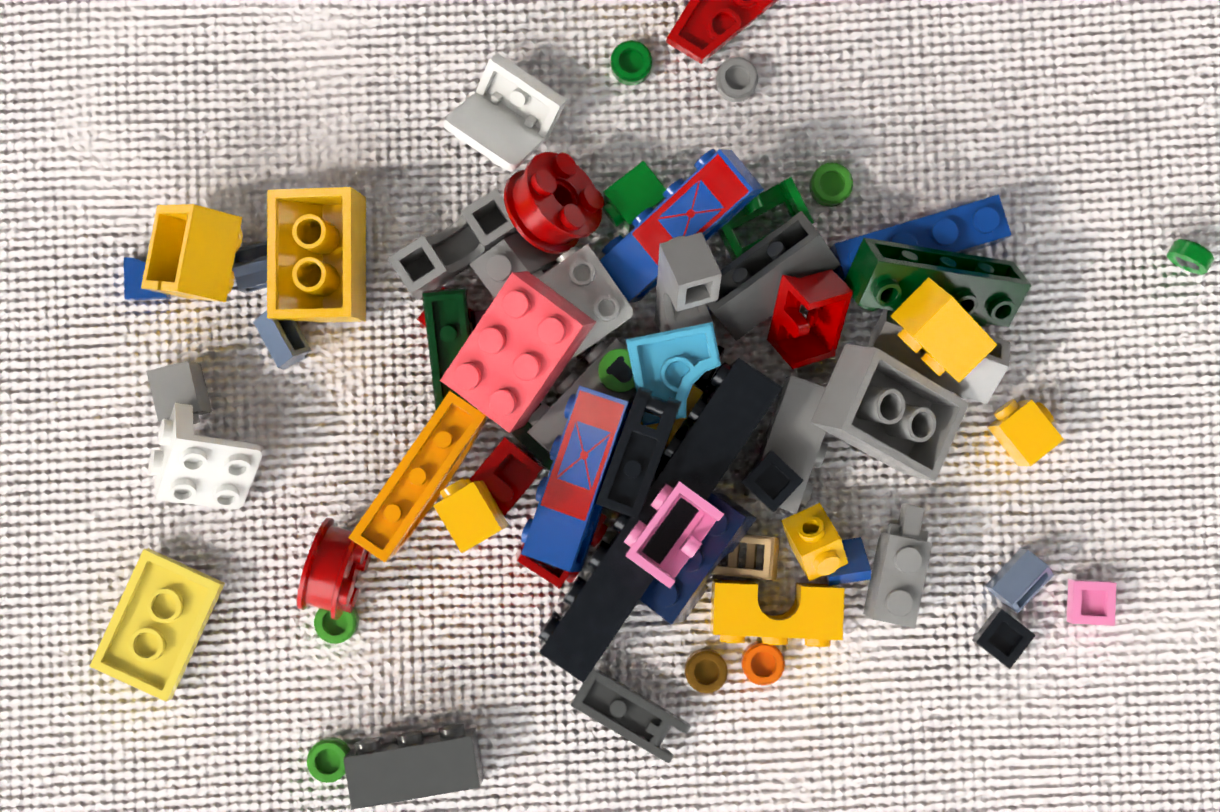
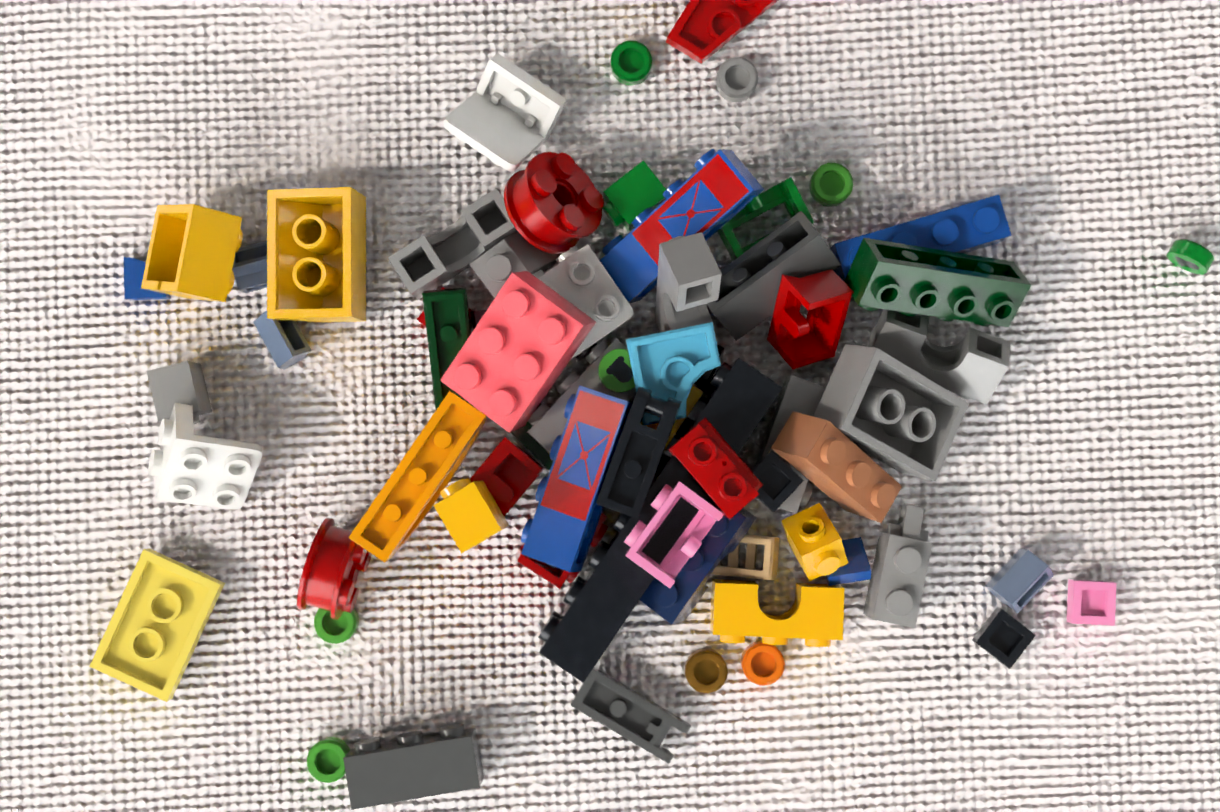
yellow brick [891,277,997,383] -> none
yellow brick [987,399,1064,466] -> none
none -> red window [667,417,763,519]
none -> nougat brick [771,411,902,523]

